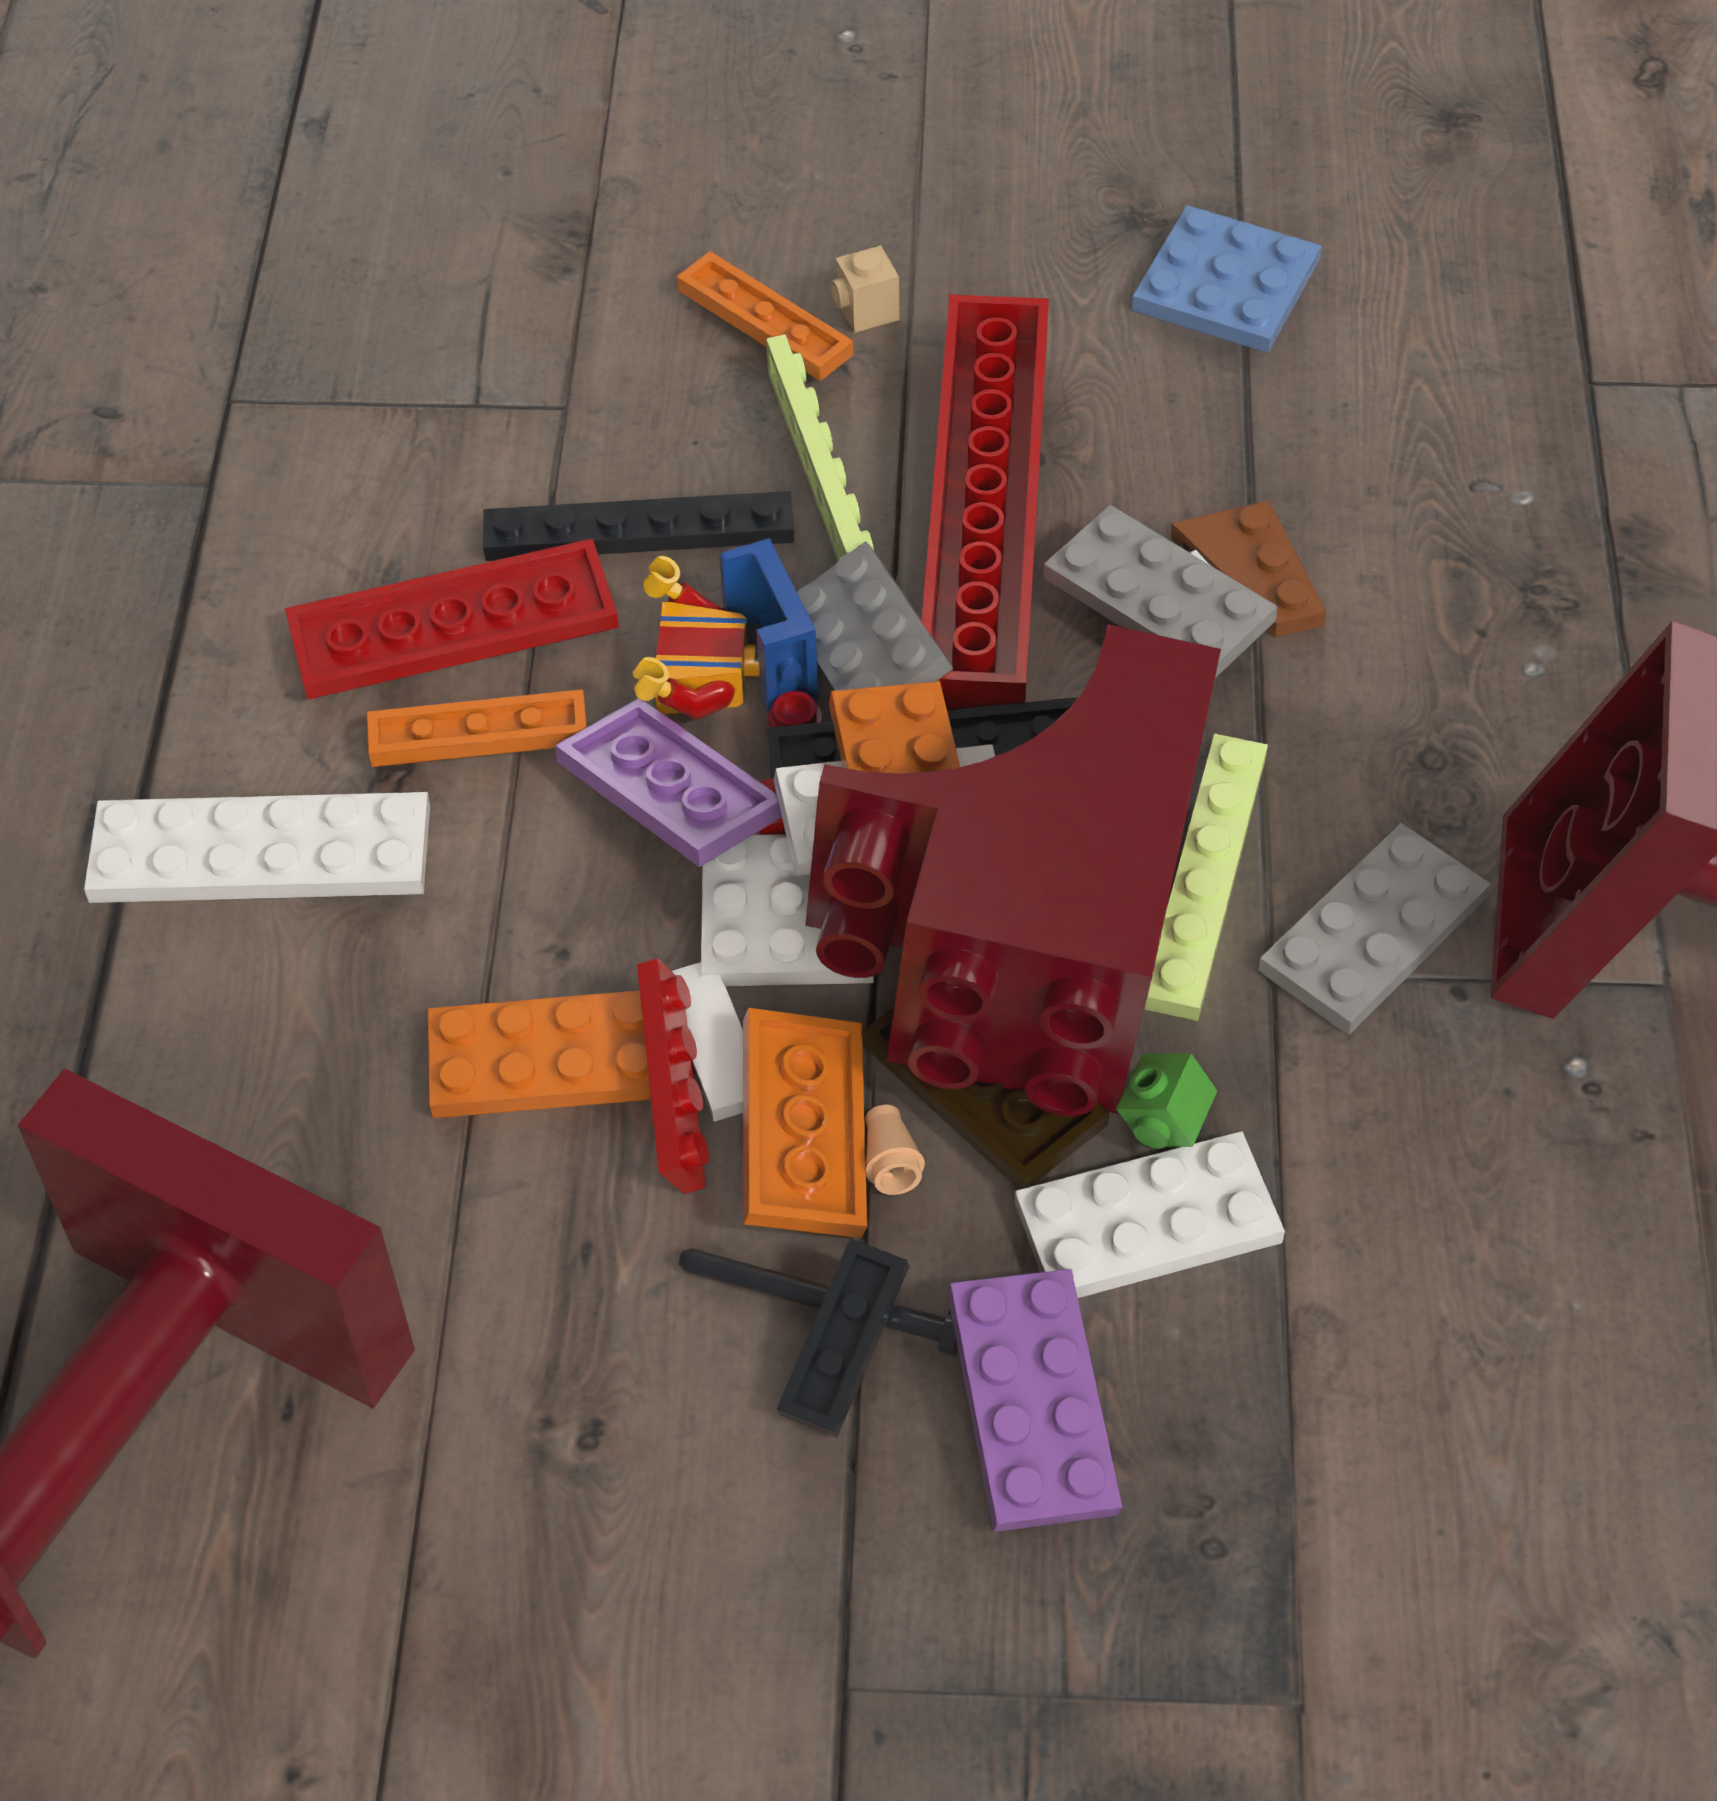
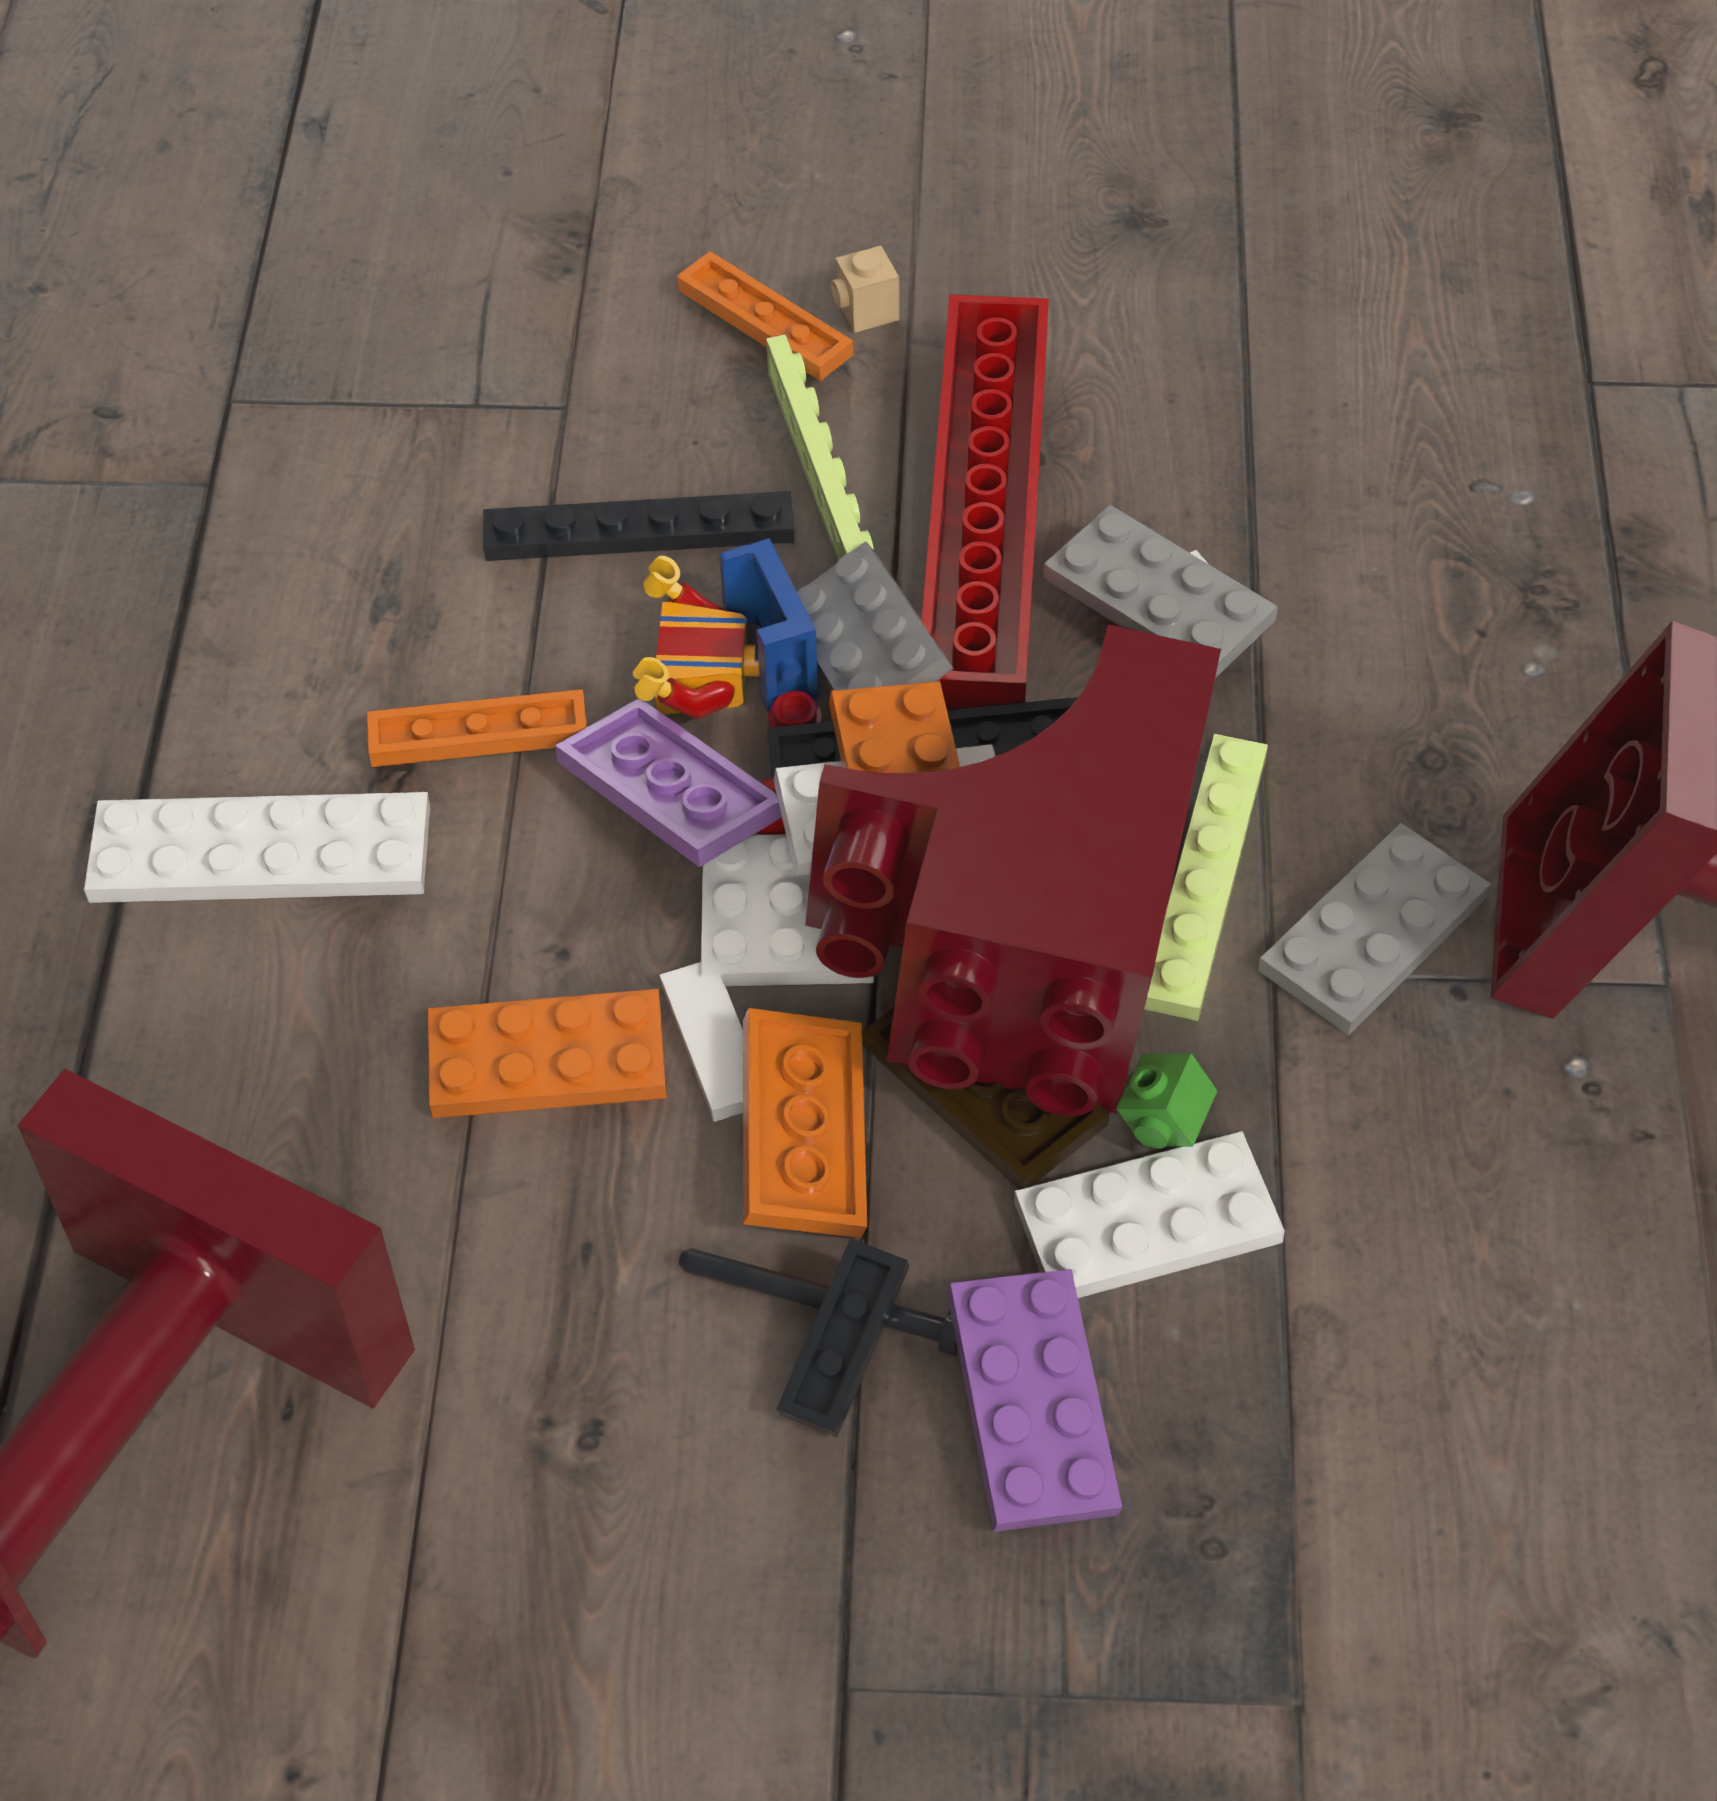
red plate [285,538,619,700] -> none
red plate [637,958,709,1195] -> none
light nougat cone [865,1104,925,1195] -> none
medium blue plate [1132,205,1322,353] -> none
dark orange wing [1171,500,1326,638] -> none

